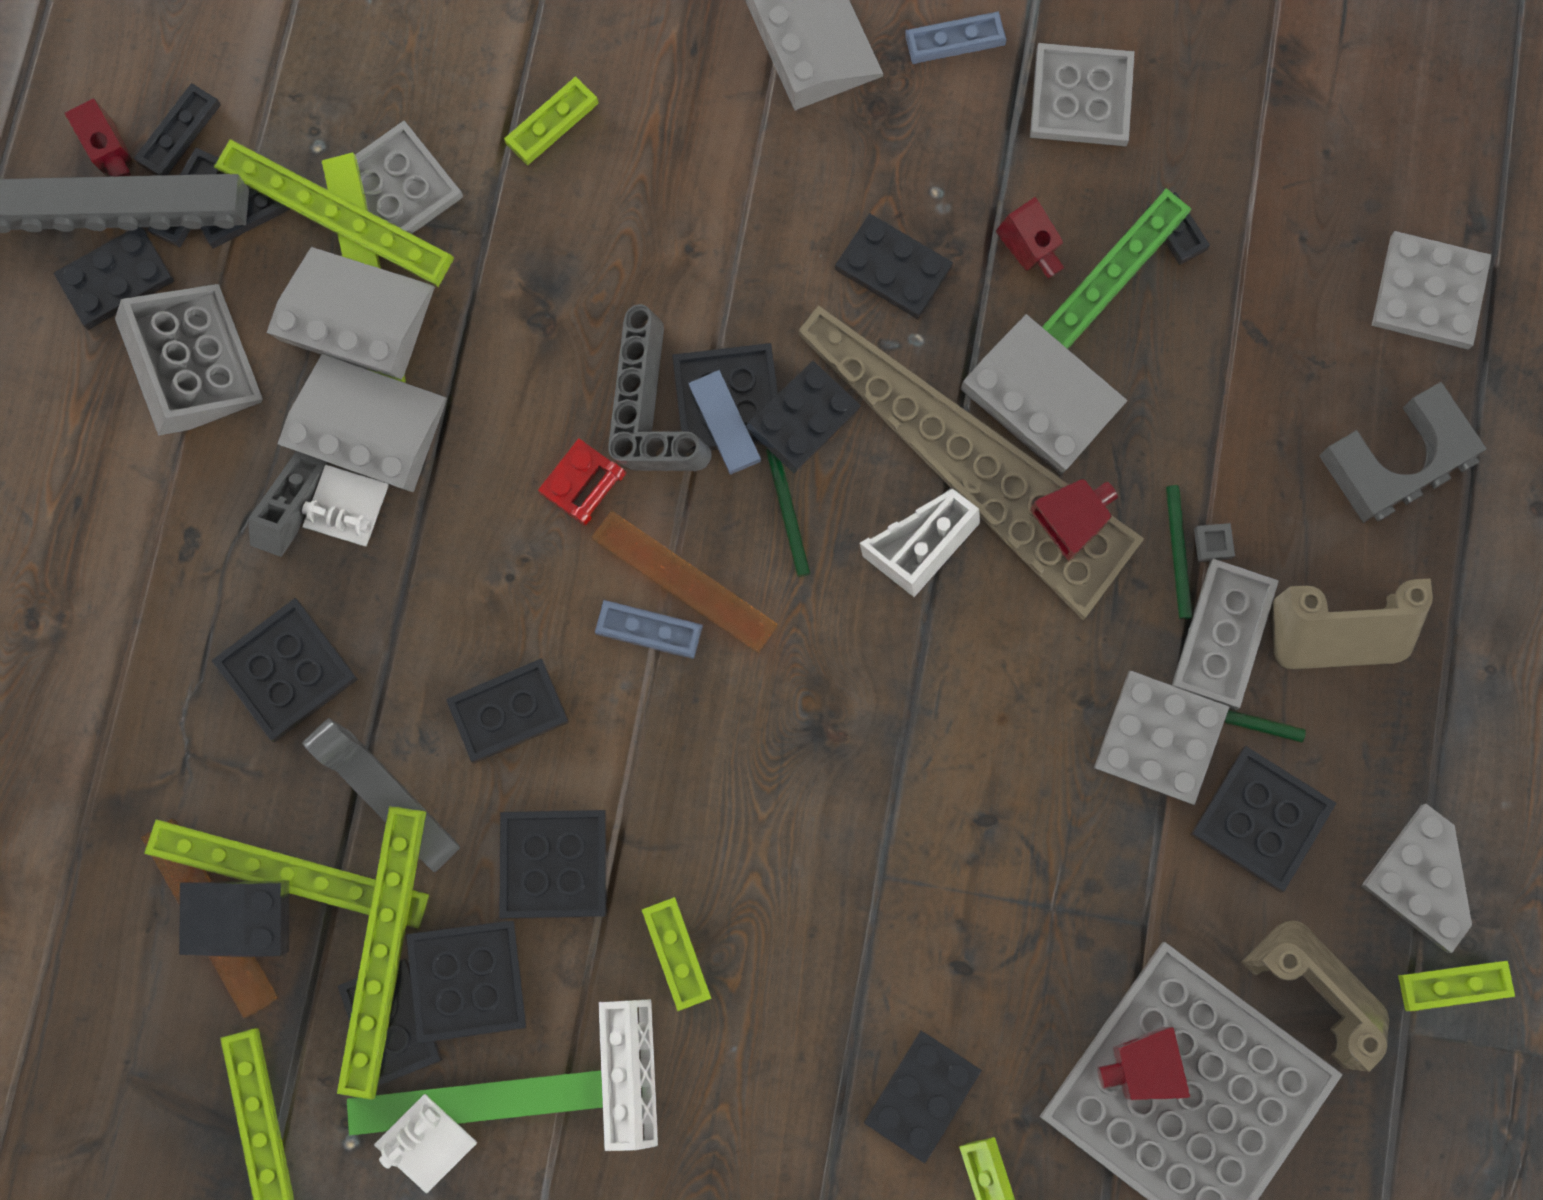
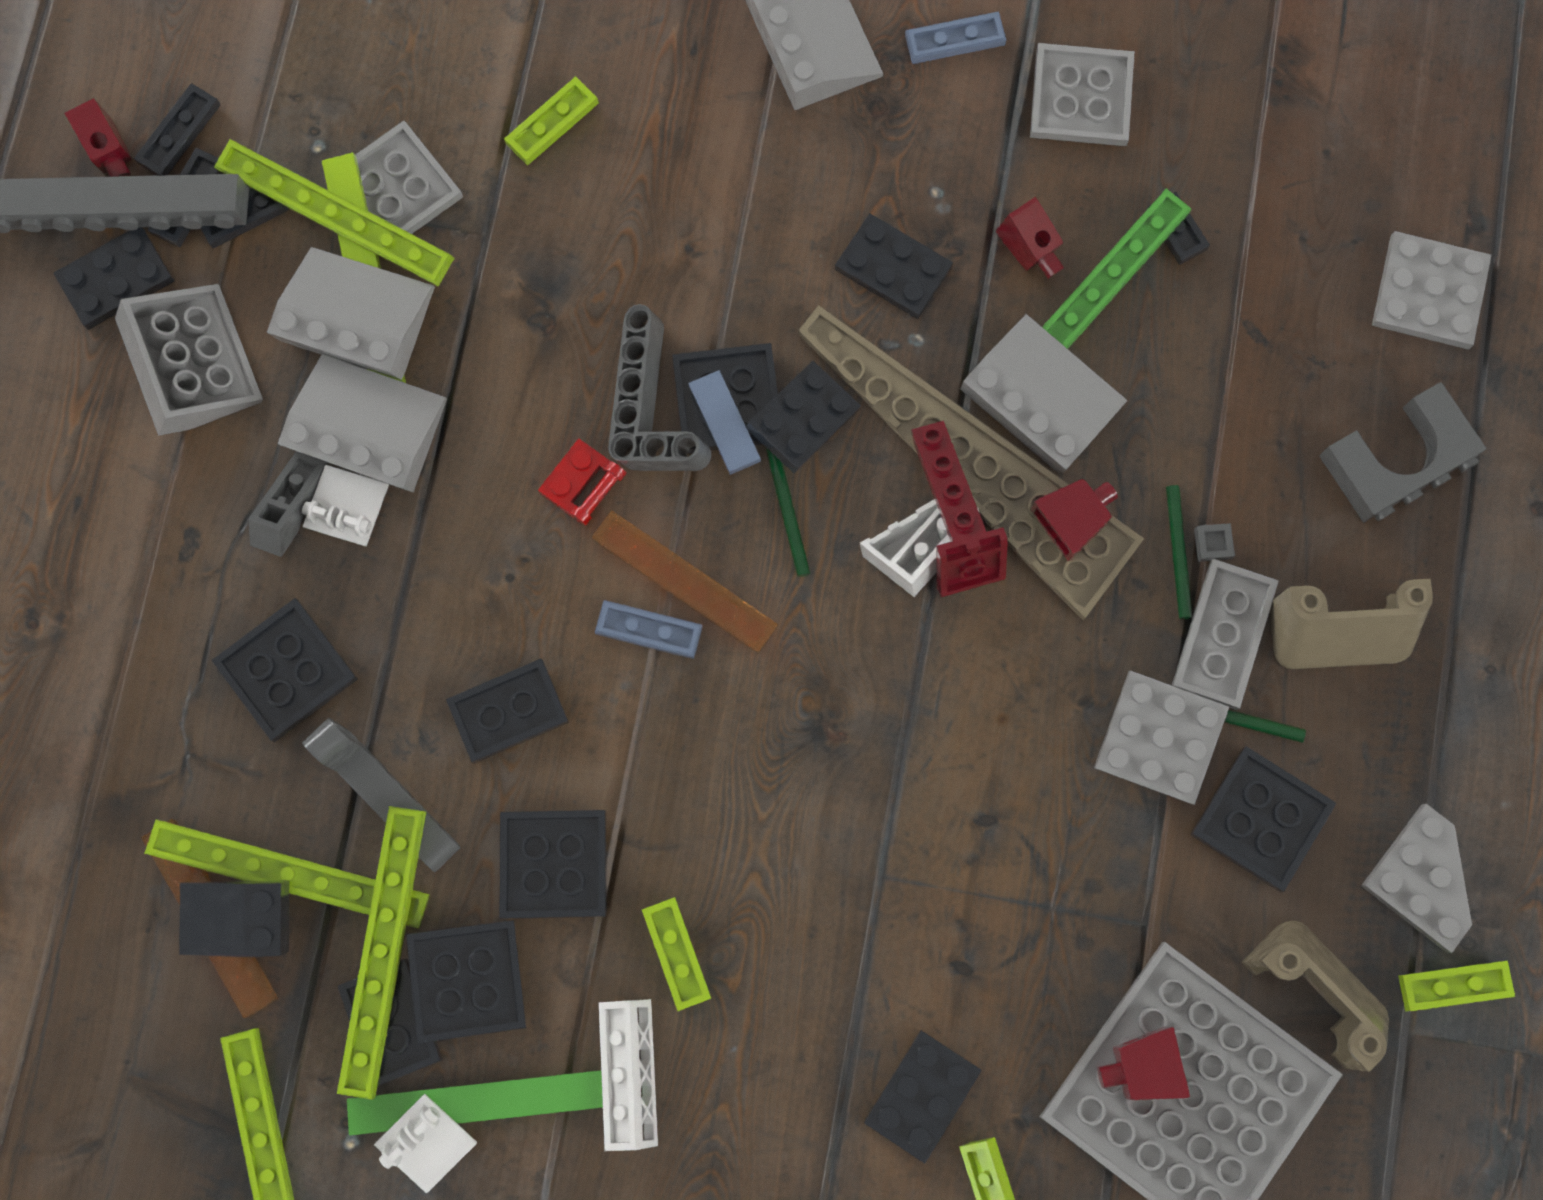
none -> dark red bracket [911,421,1008,597]

